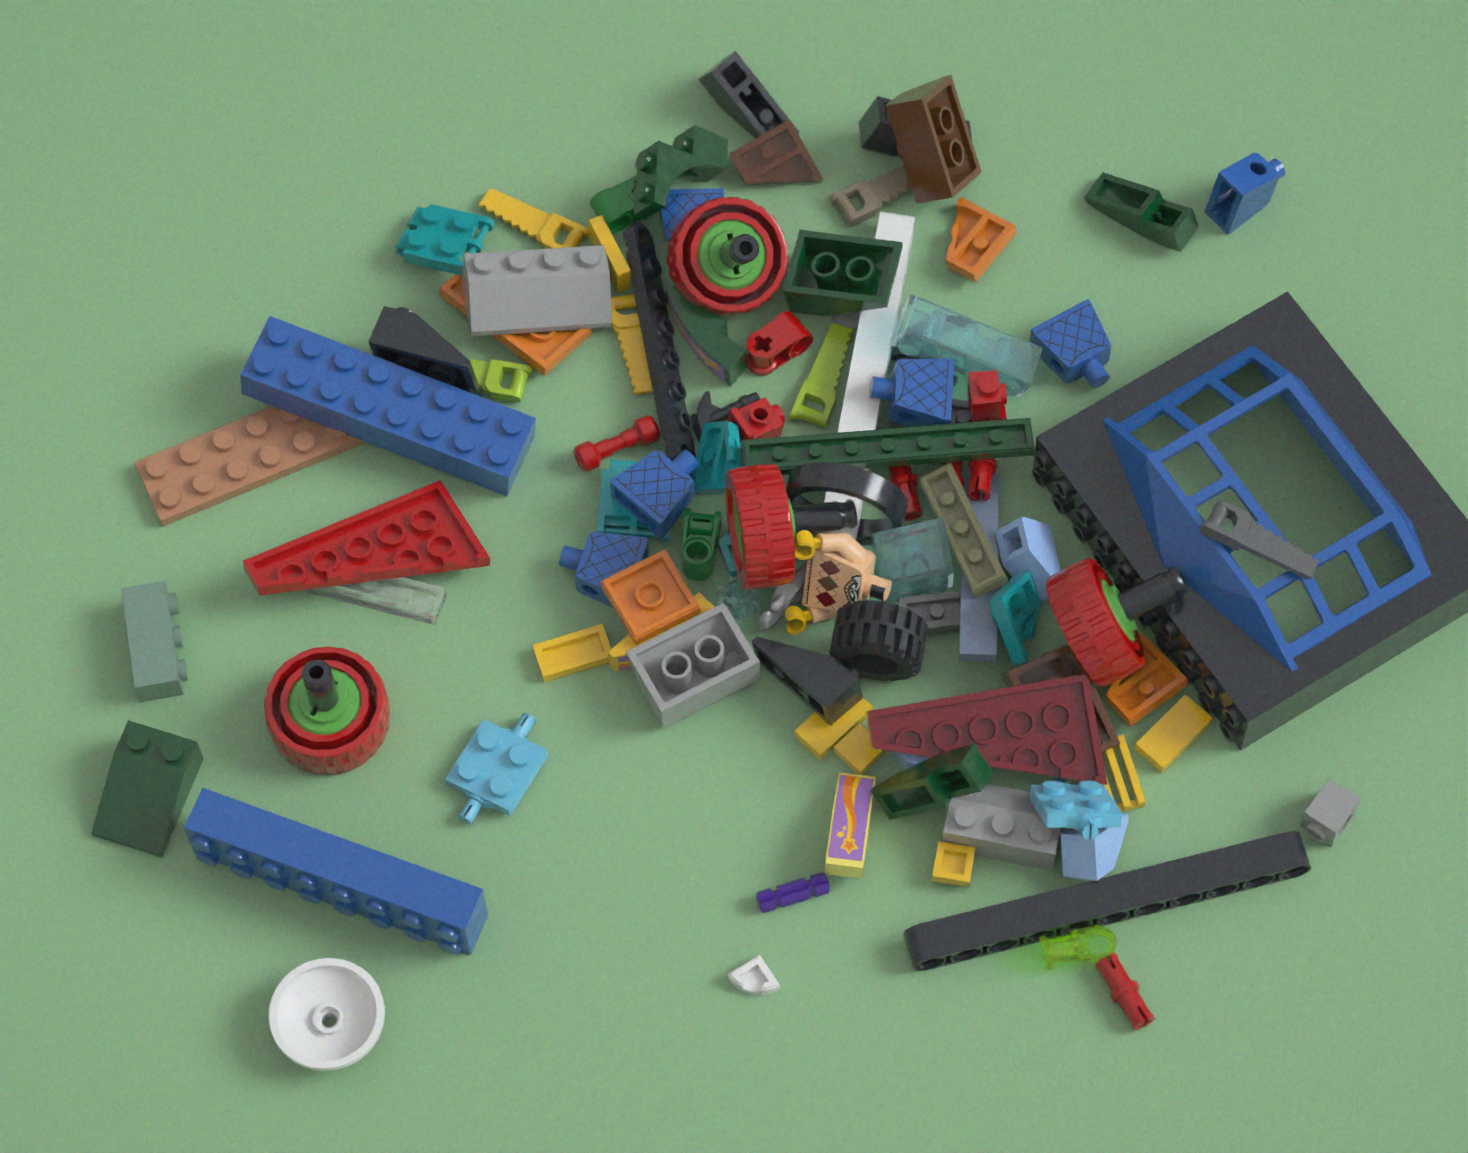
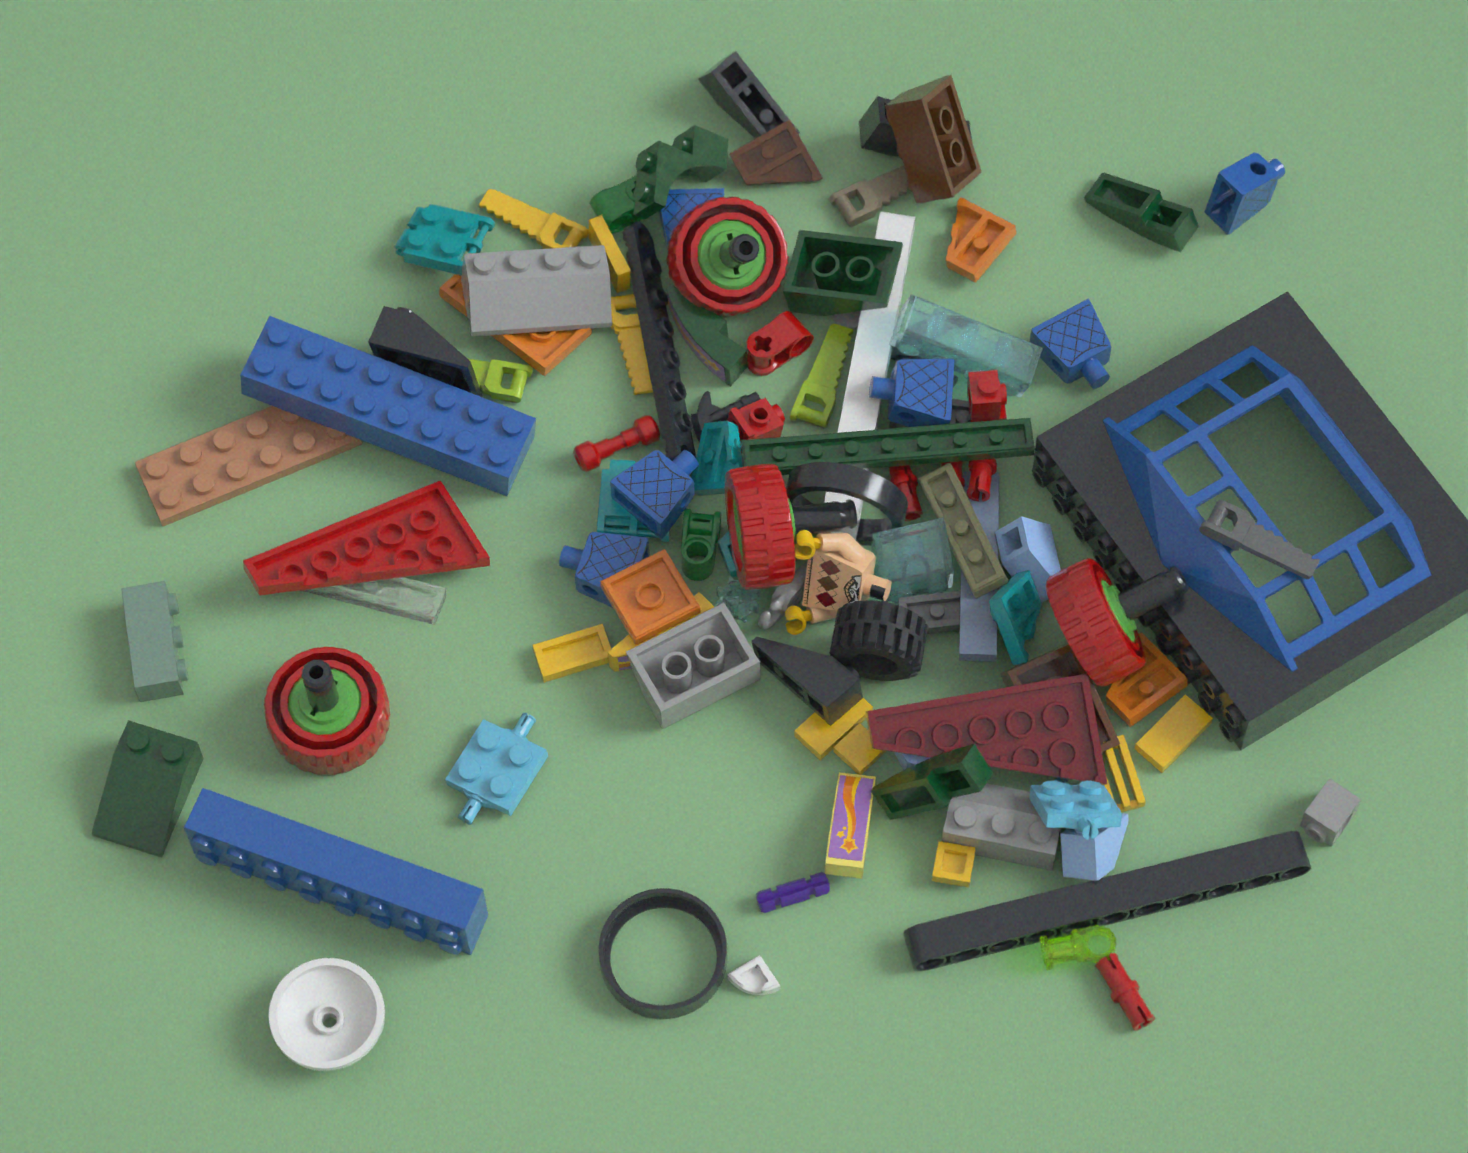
none -> black piece [599,888,727,1019]

